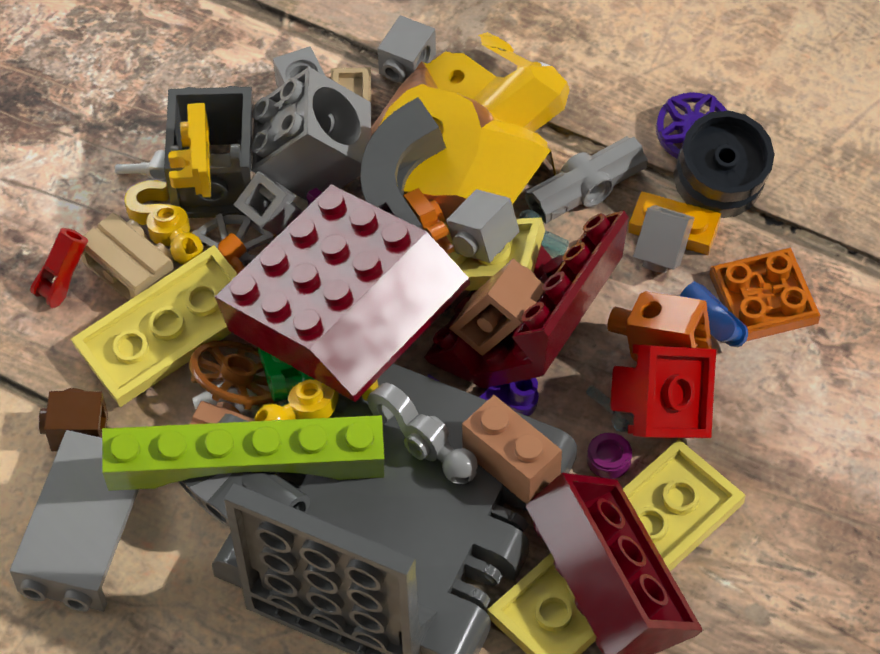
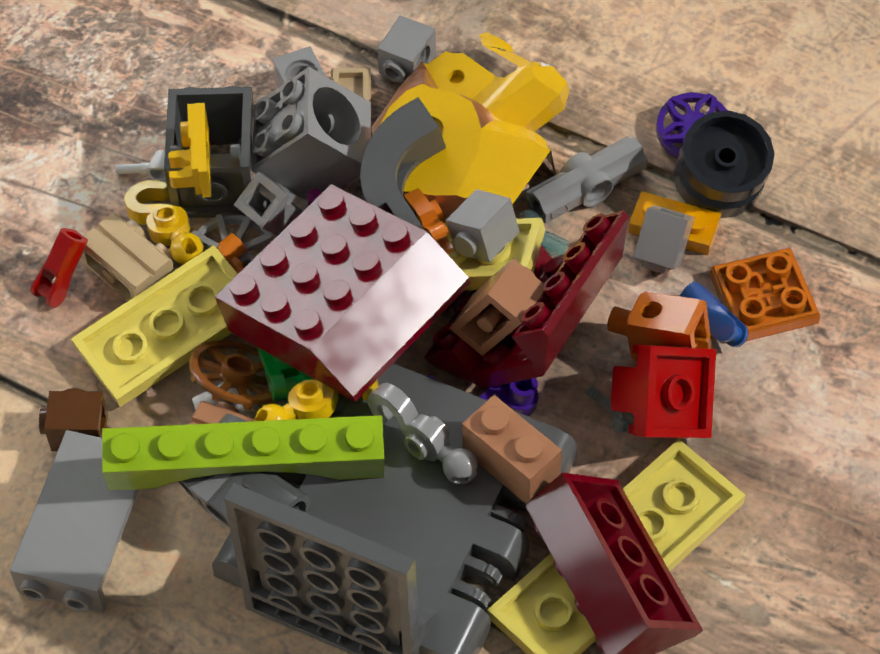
magenta tile [587,433,632,479] -> none

